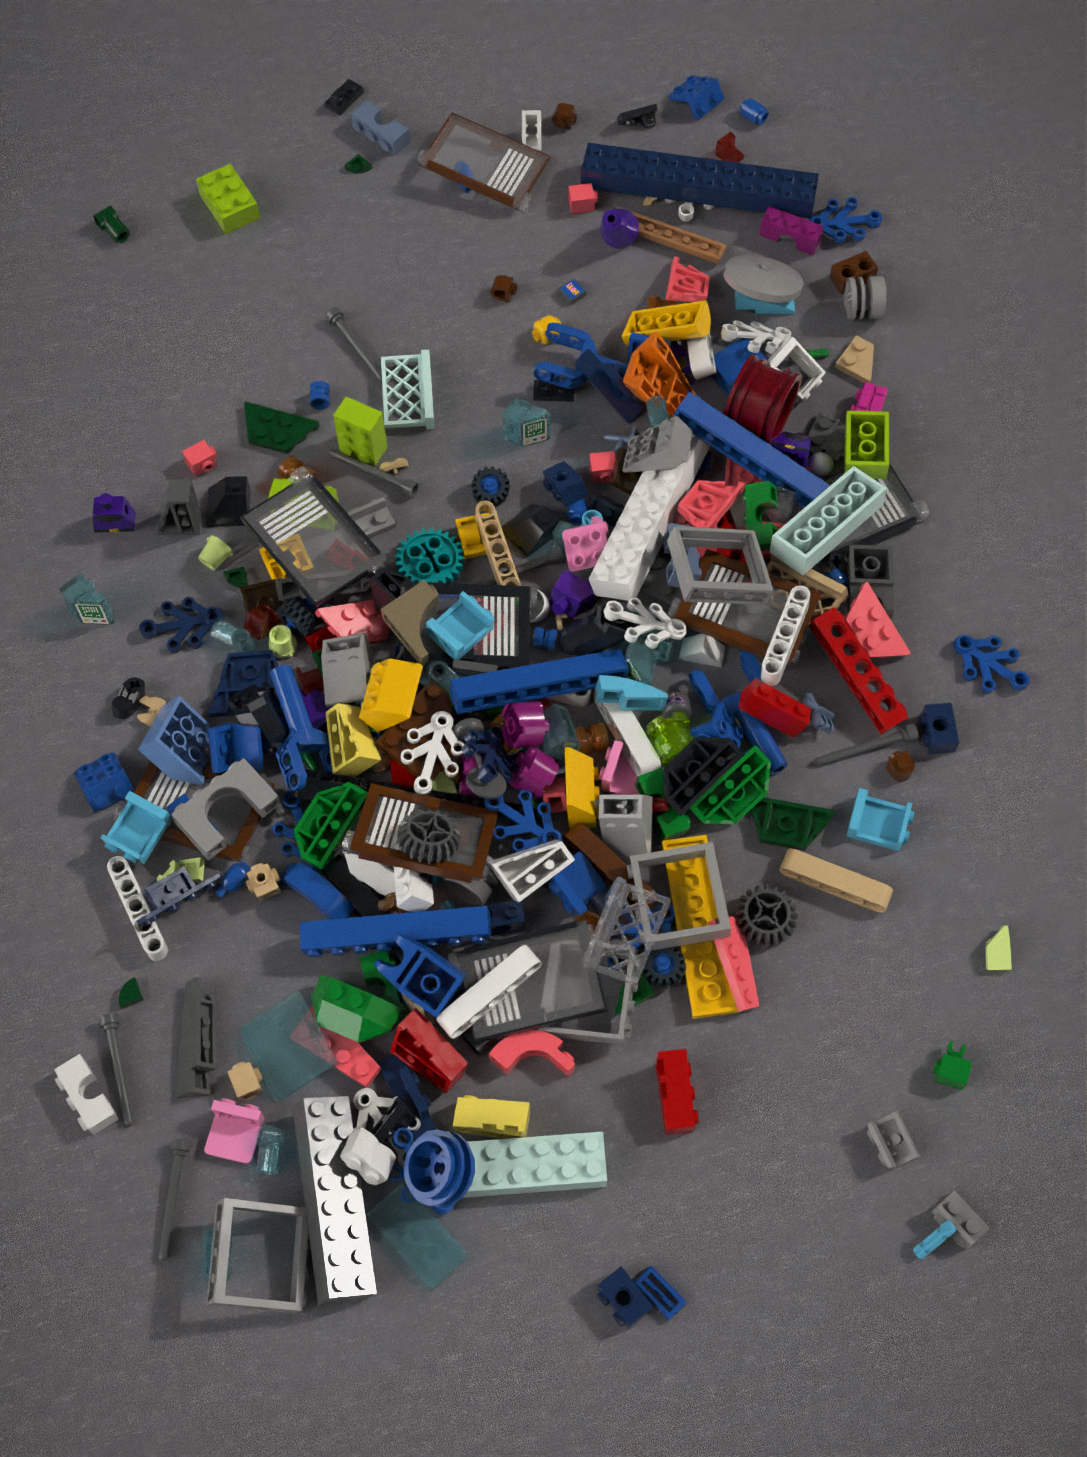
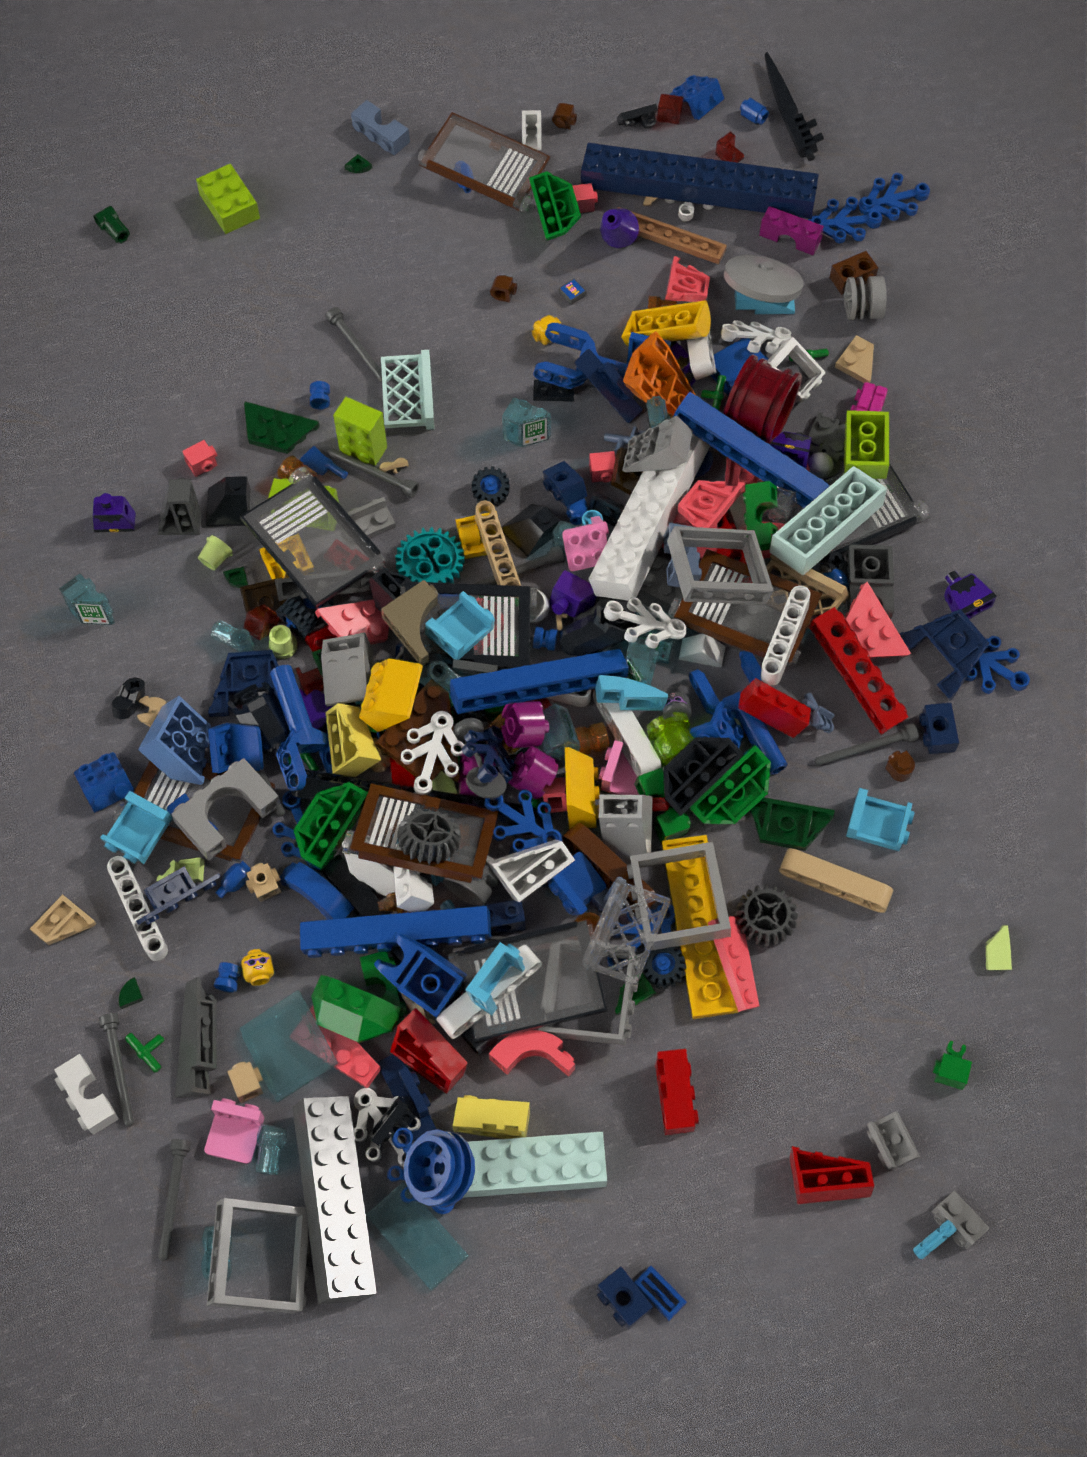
dark blue plant [139,597,224,653] -> none
black hinge [325,79,364,116] -> none
white brick [340,1128,396,1186] -> none
none -> tan wing [30,894,96,946]
none -> green piece [125,1033,164,1073]
none -> blue wheel [213,962,242,993]
none -> yellow head [241,949,274,986]
none -> blue piece [300,446,348,479]
none -> medium azure panel [465,942,525,1016]
none -> green wedge [529,171,581,241]
none -> clear red panel [657,94,683,125]
none -> green piece [701,375,726,410]
none -> black piece [764,52,824,161]
none -> red wedge [789,1146,874,1204]
none -> blue plant [858,173,930,221]
none -> dark blue wing [899,609,989,701]
none -> dark purple torso [944,571,997,619]

